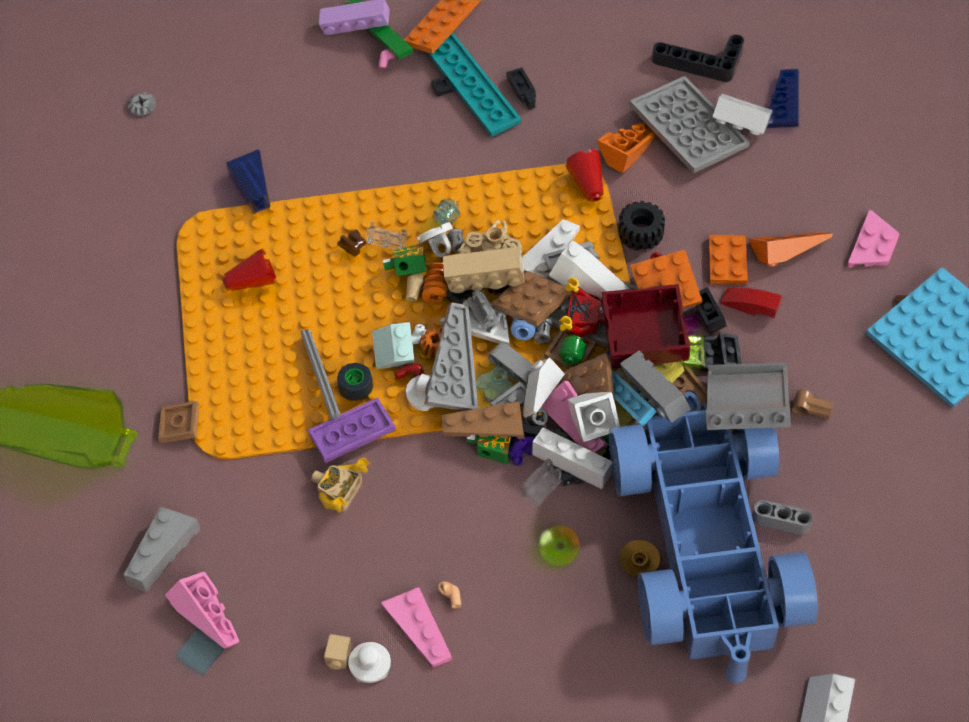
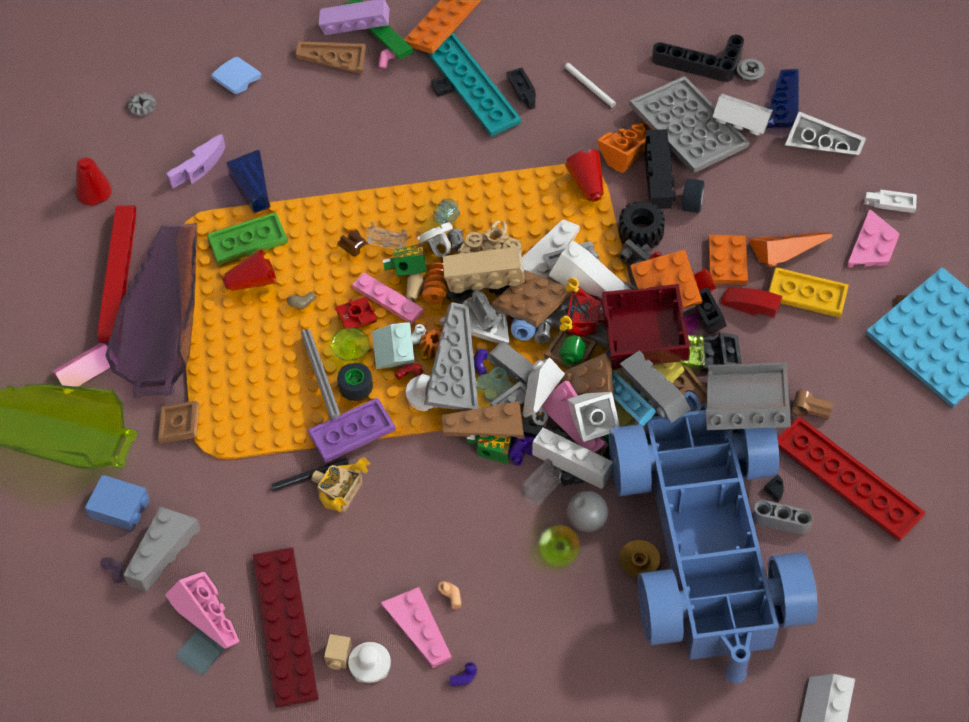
none -> bright pink panel [52,343,116,392]
none -> red cone [75,157,112,206]
none -> medium blue brick [85,475,150,531]
none -> red beam [98,205,137,343]
none -> clear purple arm [100,557,124,583]
none -> clear purple windscreen [105,223,197,398]
none -> lavender slope [166,134,225,189]
none -> bright green tile [207,212,288,265]
none -> light blue slope [211,57,261,94]
none -> dark red plate [253,547,319,708]
none -> black bar [271,458,349,491]
none -> dark tan arm [287,292,316,309]
none -> medium nougat wing [296,41,366,74]
none -> clear neon green dish [331,328,369,361]
none -> red piece [335,297,377,332]
none -> bright pink plate [352,272,423,325]
none -> dark purple arm [450,662,477,687]
none -> dark purple arm [473,349,488,377]
none -> white bar [564,63,616,108]
none -> light grey piece [566,491,608,533]
none -> dark grey hips [619,239,651,264]
none -> black wedge [644,129,676,209]
none -> black wheel [682,178,705,213]
none -> red slope [694,269,716,292]
none -> light grey gear [737,59,765,82]
none -> black tile [763,474,784,502]
none -> yellow plate [769,267,849,318]
none -> red plate [777,416,926,542]
none -> white wedge [784,112,866,156]
none -> white hinge [864,189,917,213]

